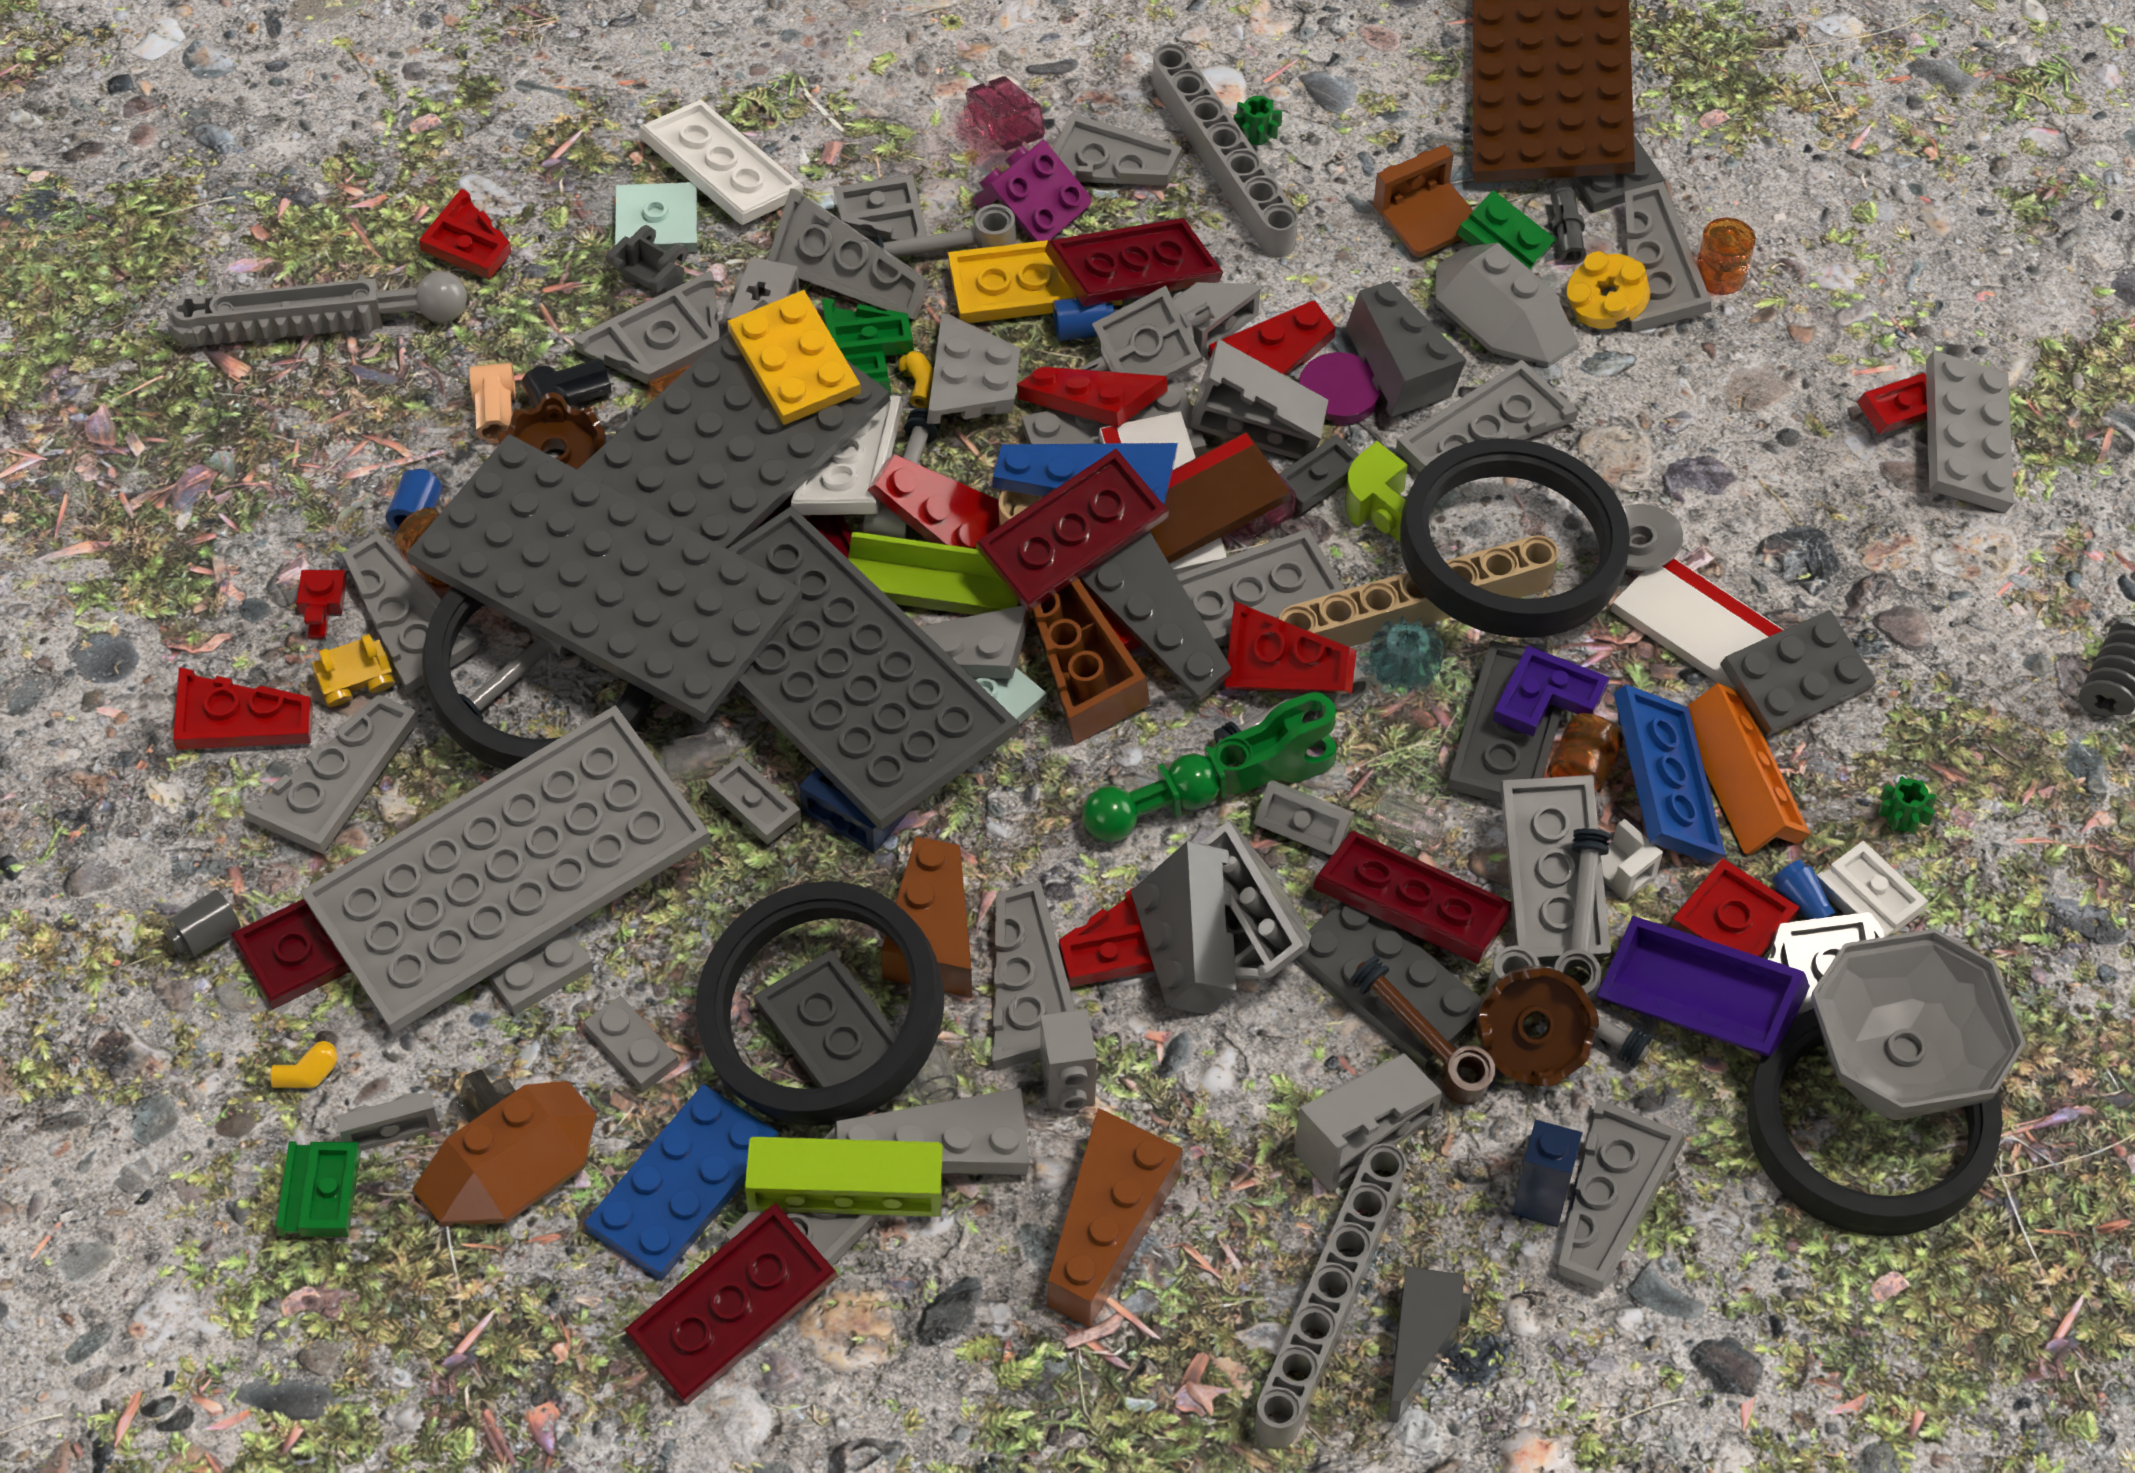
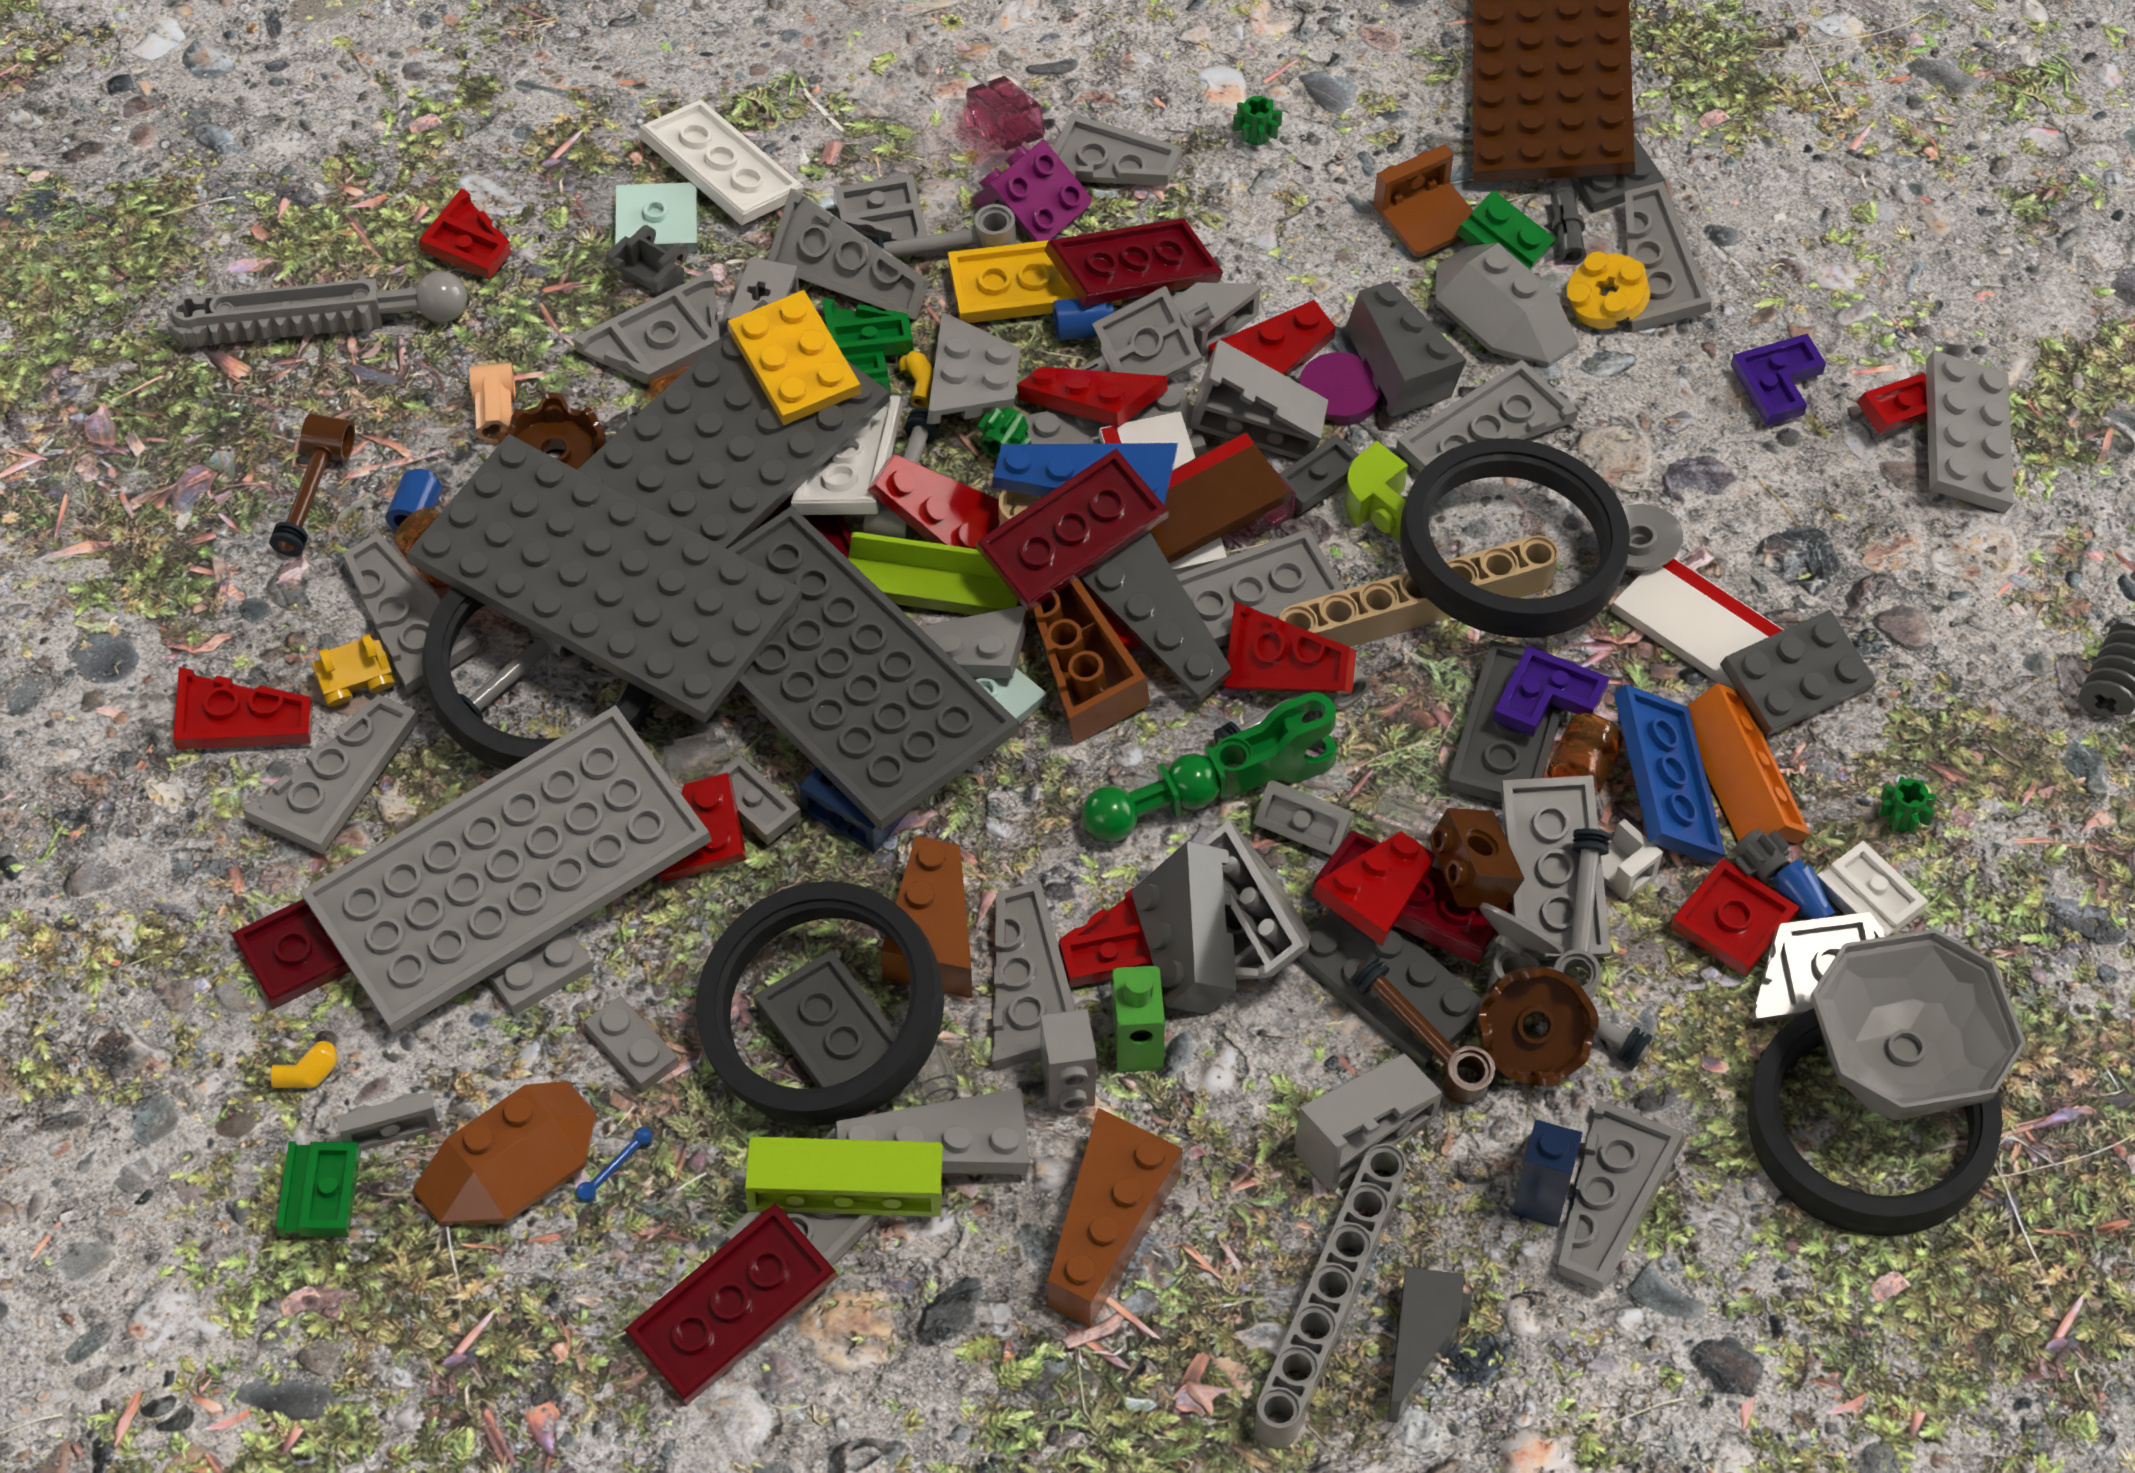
dark grey brick [165,889,241,958] -> none
red plate [296,570,347,639] -> none
clear smoke tile [456,1069,516,1123] -> none
black piece [521,358,612,408] -> none
blue plate [584,1084,779,1281] -> none
light grey beam [1152,43,1298,257] -> none
clear light blue gear [1369,615,1444,692] -> none
dark purple slope [1597,916,1810,1057] -> none
clear orange wheel [1696,217,1756,295] -> none
none -> reddish brown piece [269,413,355,556]
none -> blue hinge [576,1127,653,1203]
none -> red wing [658,772,747,882]
none -> green gear [976,407,1031,459]
none -> bright green torso [1110,966,1165,1073]
none -> red wing [1312,831,1436,946]
none -> reddish brown brick [1428,808,1525,909]
none -> light grey dish [1479,902,1564,957]
none -> dark purple plate [1731,333,1826,426]
none -> dark grey gear [1734,828,1790,885]

